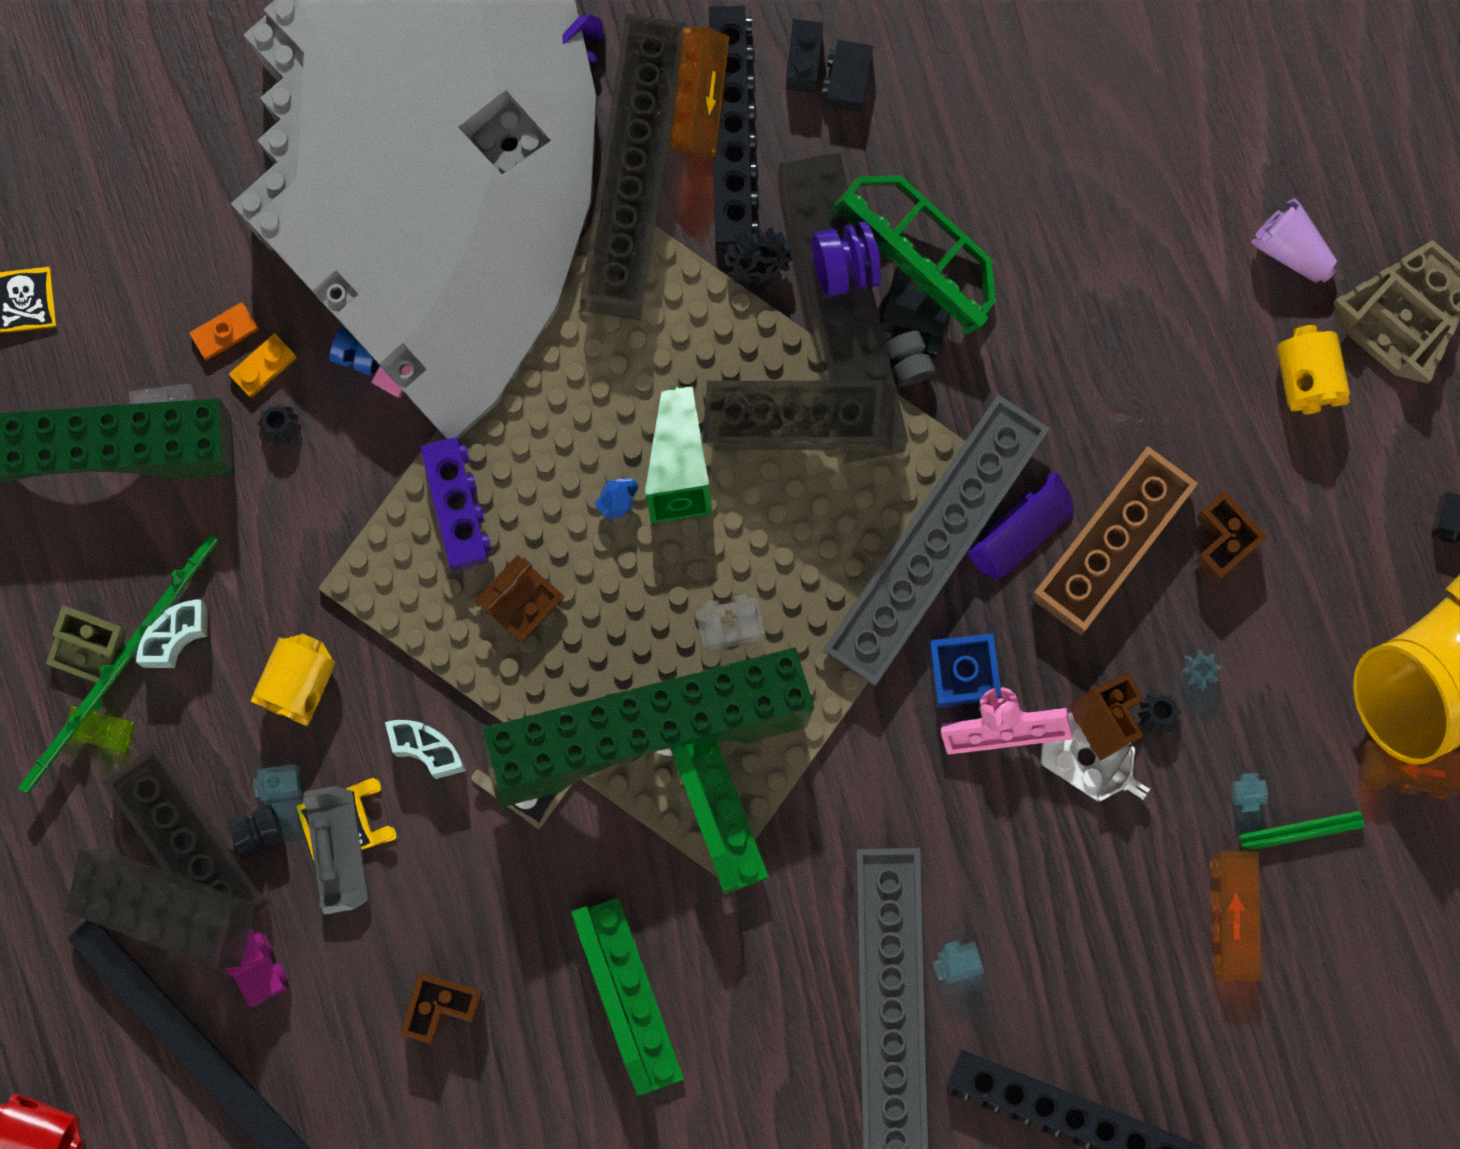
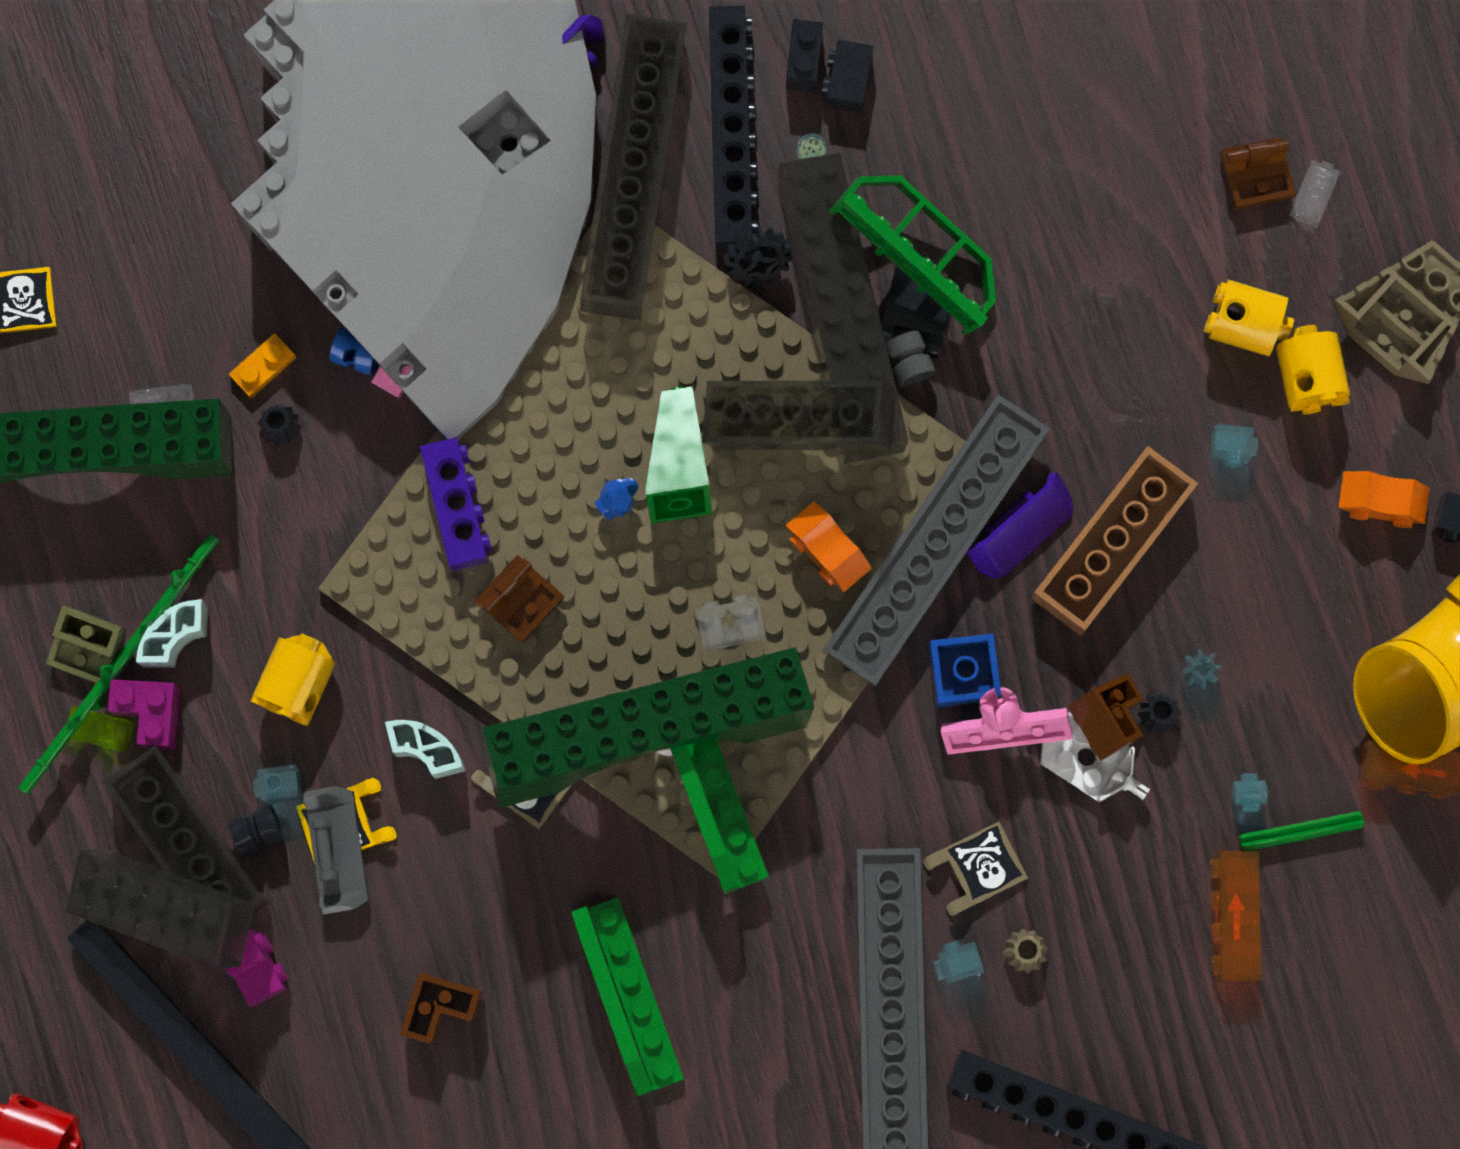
orange plate [189,302,259,361] -> none
clear orange brick [669,27,729,158] -> none
dark purple wheel [811,221,881,297] -> none
reddish brown brick [1194,491,1267,585] -> none
lavender cone [1251,198,1337,283] -> none
none -> magenta brick [108,679,181,750]
none -> orange brick [785,501,872,592]
none -> clear light blue tile [797,133,827,166]
none -> flag [923,822,1028,916]
none -> dark tan piece [1003,928,1048,974]
none -> yellow cylinder [1203,279,1294,357]
none -> clear light blue brick [1209,424,1258,468]
none -> reddish brown plate [1220,137,1296,211]
none -> clear plate [1288,160,1340,227]
none -> orange brick [1338,471,1430,528]

